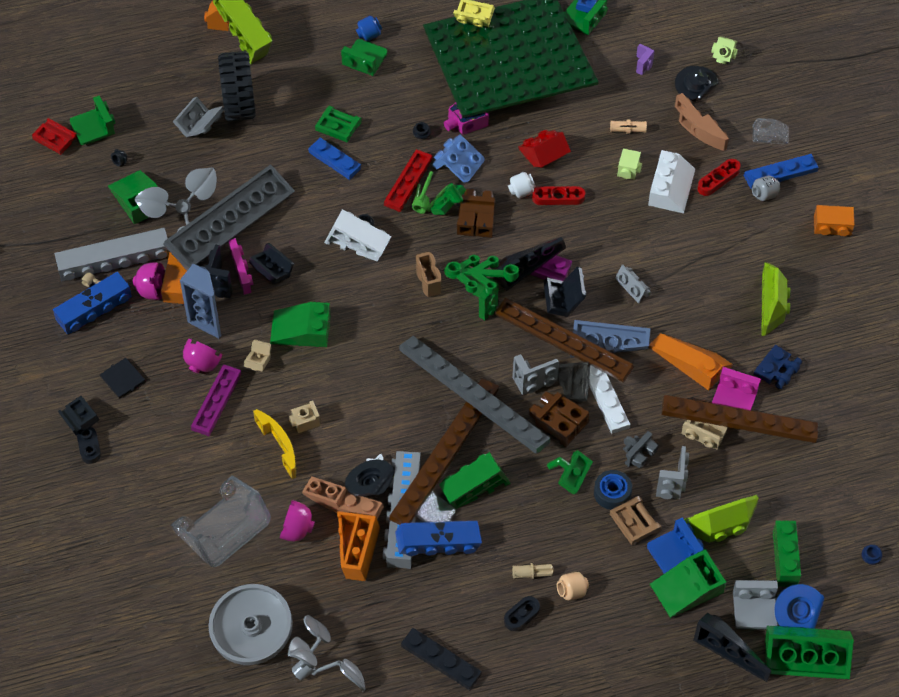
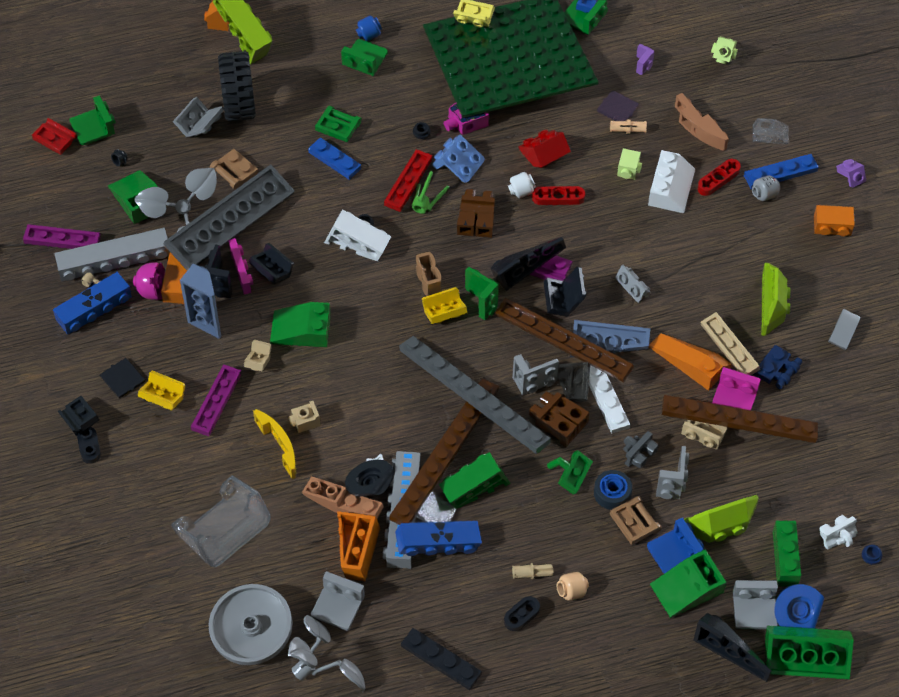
dark pink cylinder [183,339,223,374] -> none
dark pink cylinder [280,500,315,542] -> none
green plate [430,183,466,215] -> none
green plant [444,255,519,294] -> none
black hat [675,66,719,102] -> none
none -> magenta plate [23,224,101,249]
none -> yellow bracket [138,370,185,410]
none -> medium nougat plate [210,149,258,190]
none -> light grey bracket [311,571,365,631]
none -> yellow bracket [422,287,467,324]
none -> clear purple piece [597,90,639,121]
none -> tan plate [701,312,760,376]
none -> white hips [820,515,857,550]
none -> light grey slope [828,309,861,350]
none -> medium lavender bracket [836,159,866,188]

